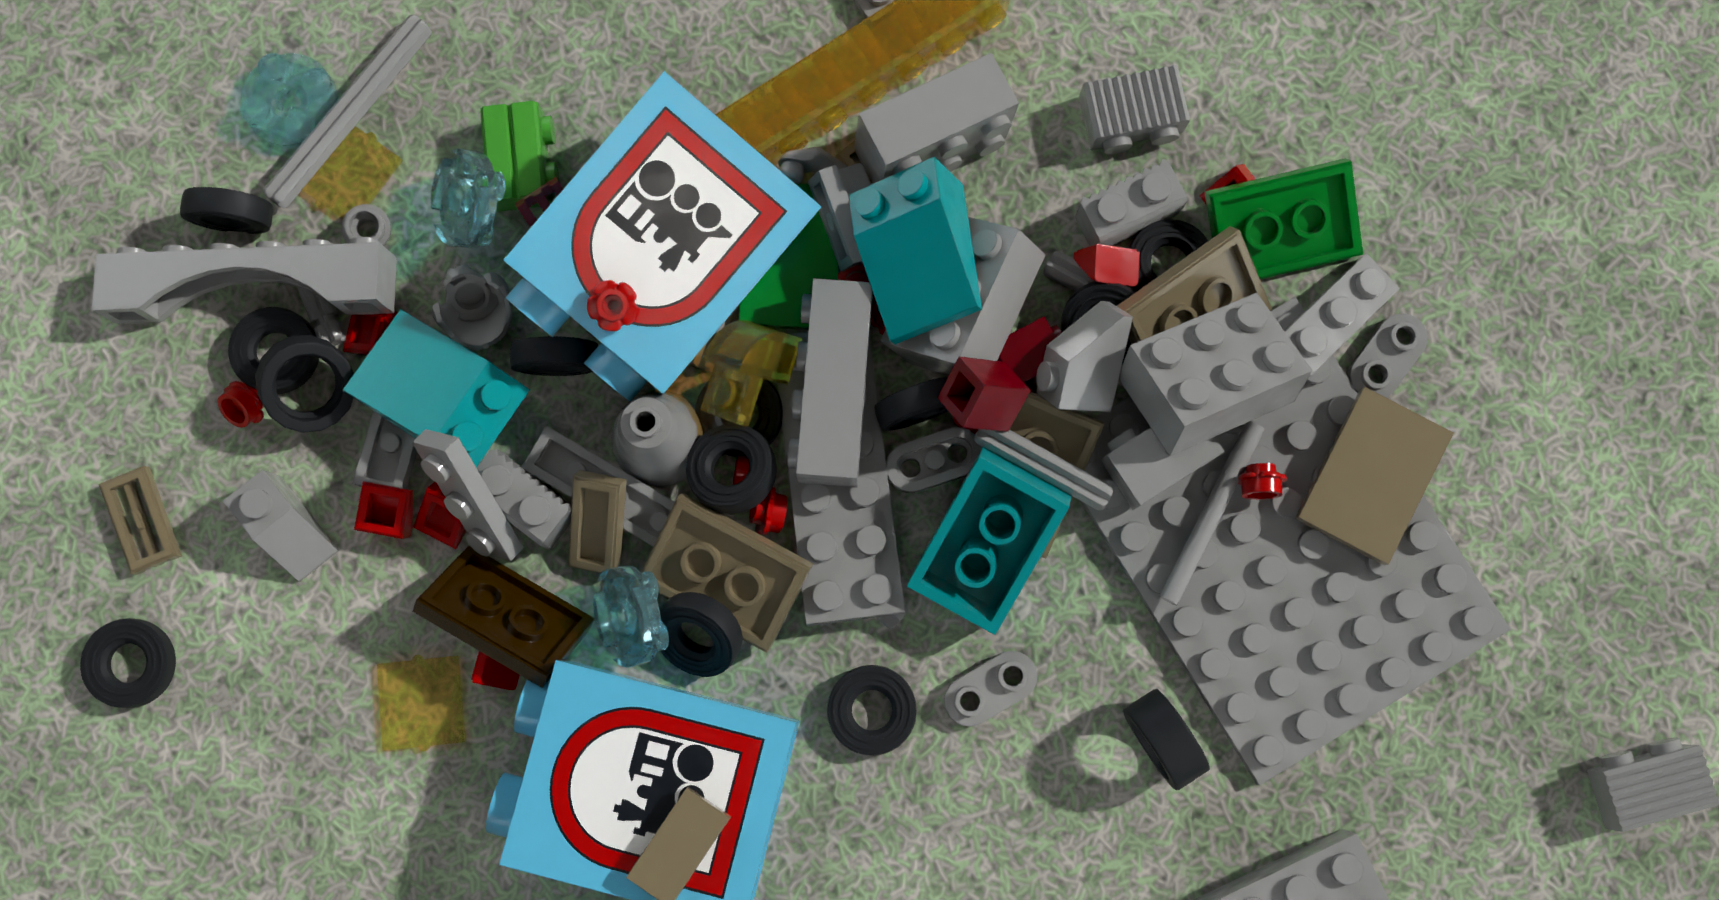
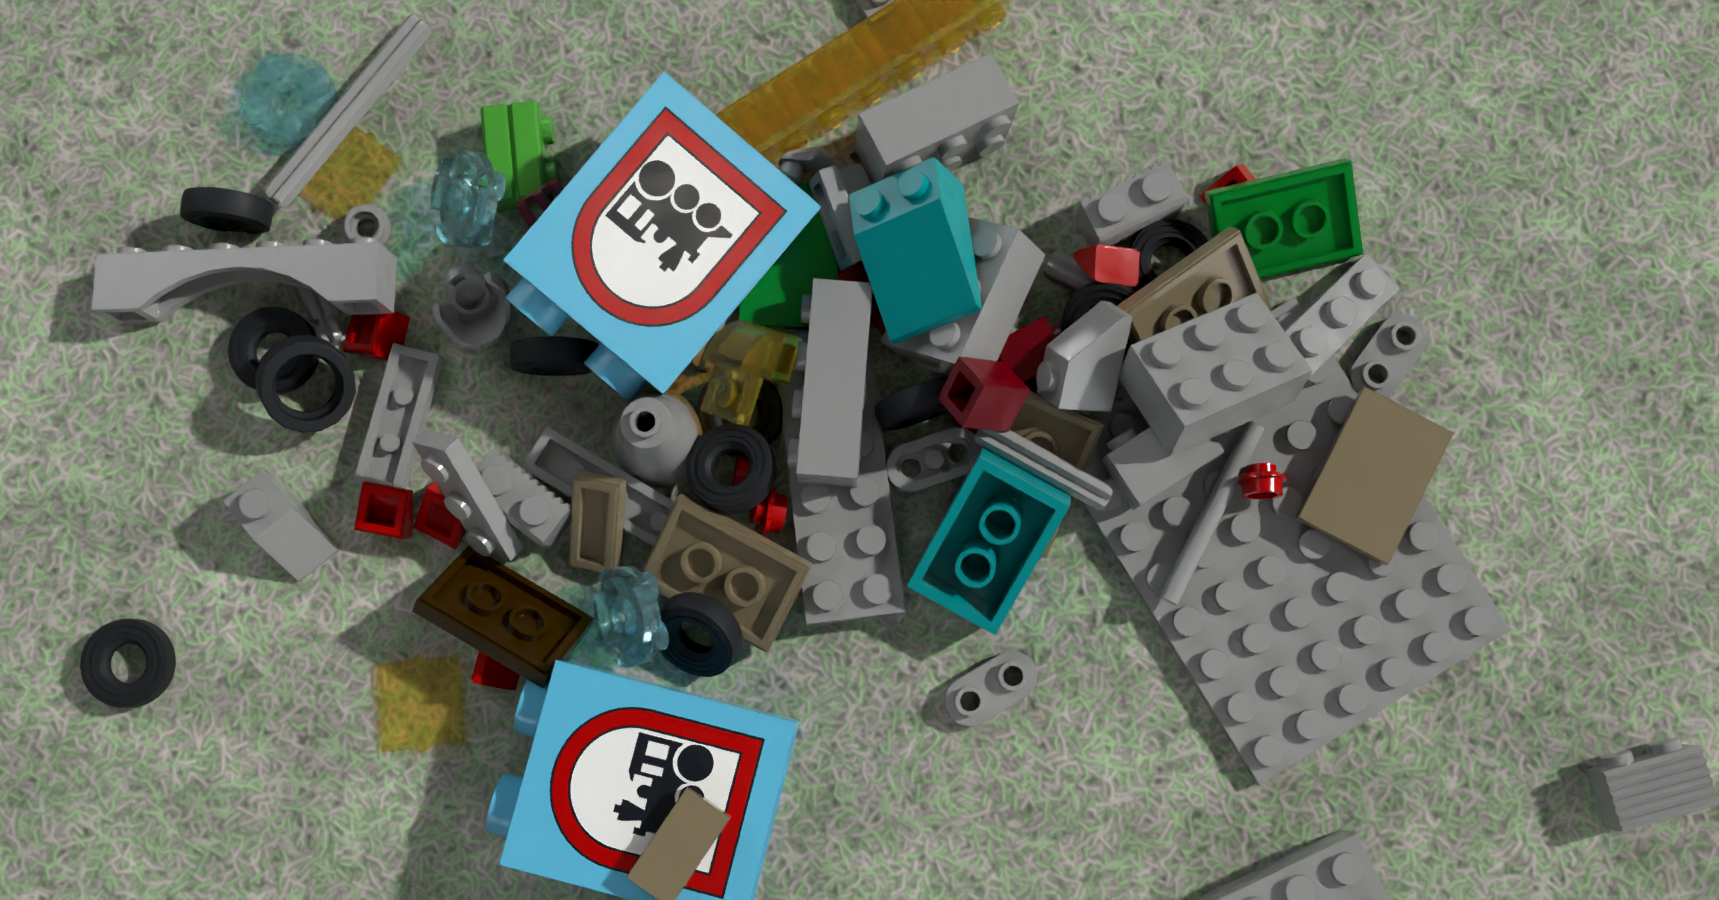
dark tan tile [99,466,182,575] -> none
red plate [217,381,264,428] -> none
teal slope [343,309,530,468] -> none
red plate [587,280,638,331] -> none
black tyre [827,665,917,756] -> none
light grey brick [1079,65,1190,154] -> none
black tyre [1123,689,1210,790] -> none

